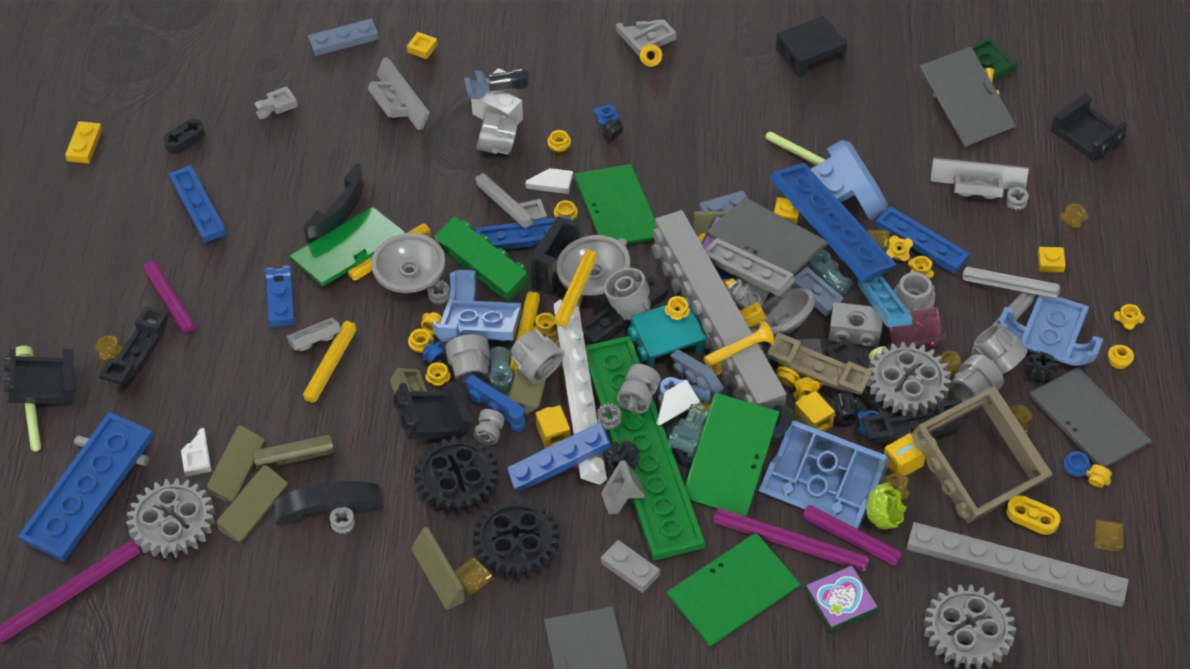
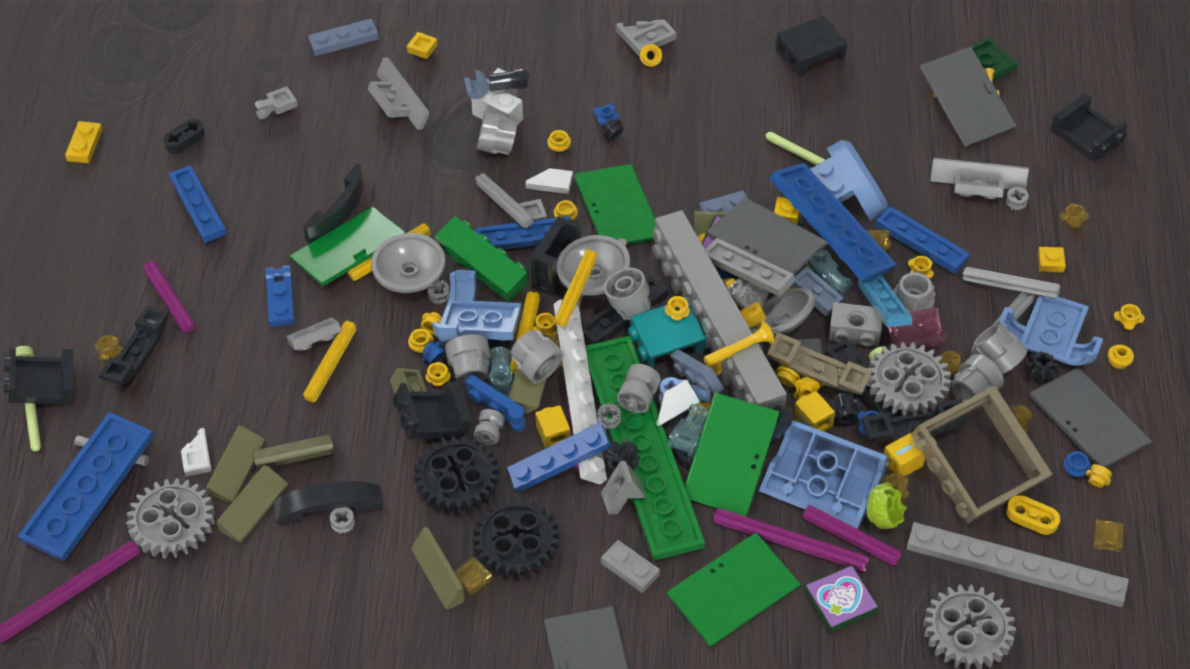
yellow plate [886,236,913,262] -> none

